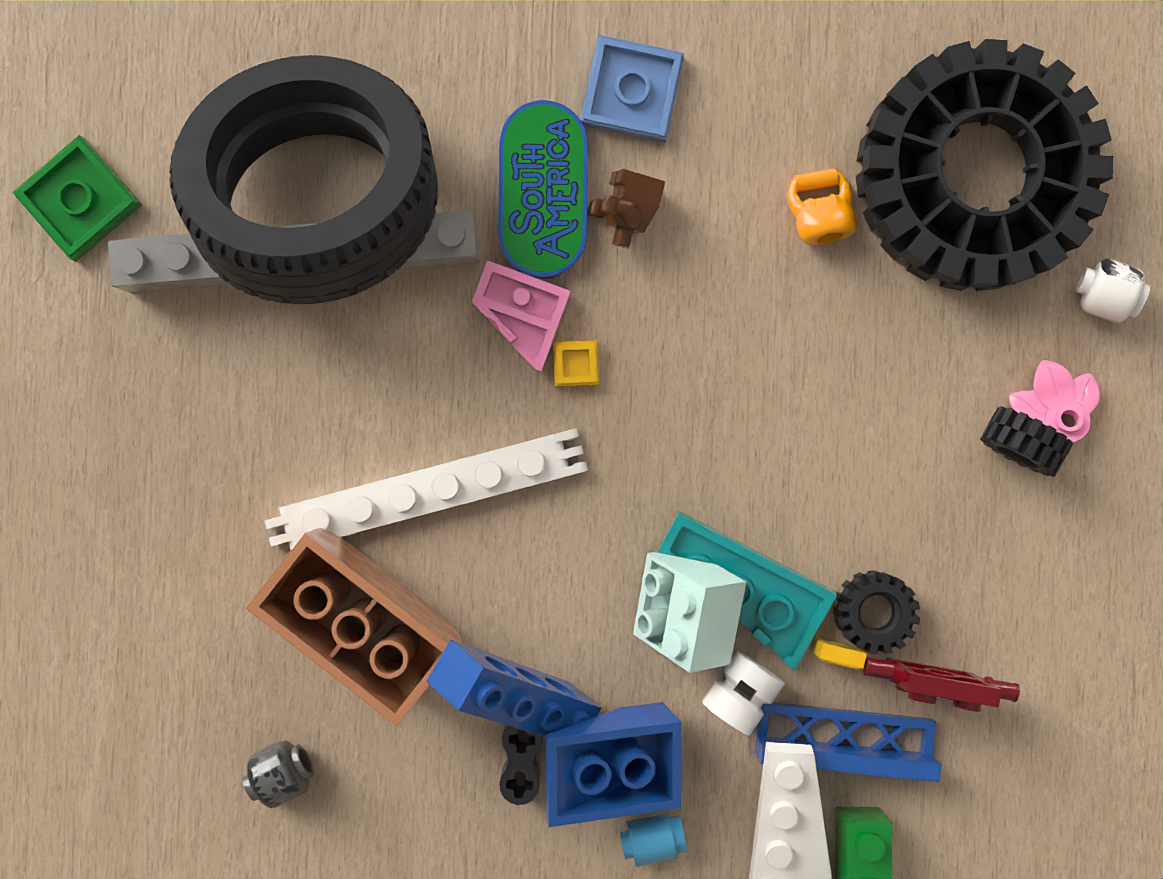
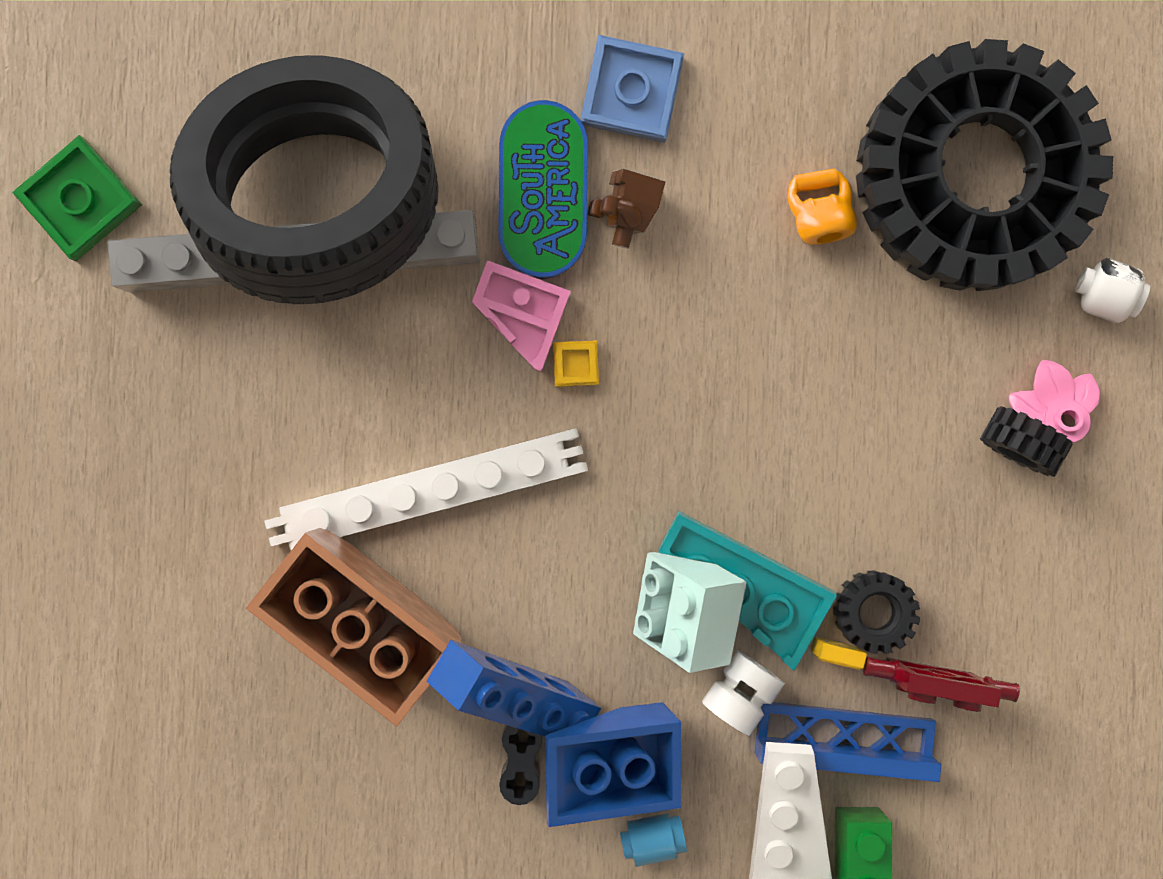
dark grey head [243,740,314,808] -> none

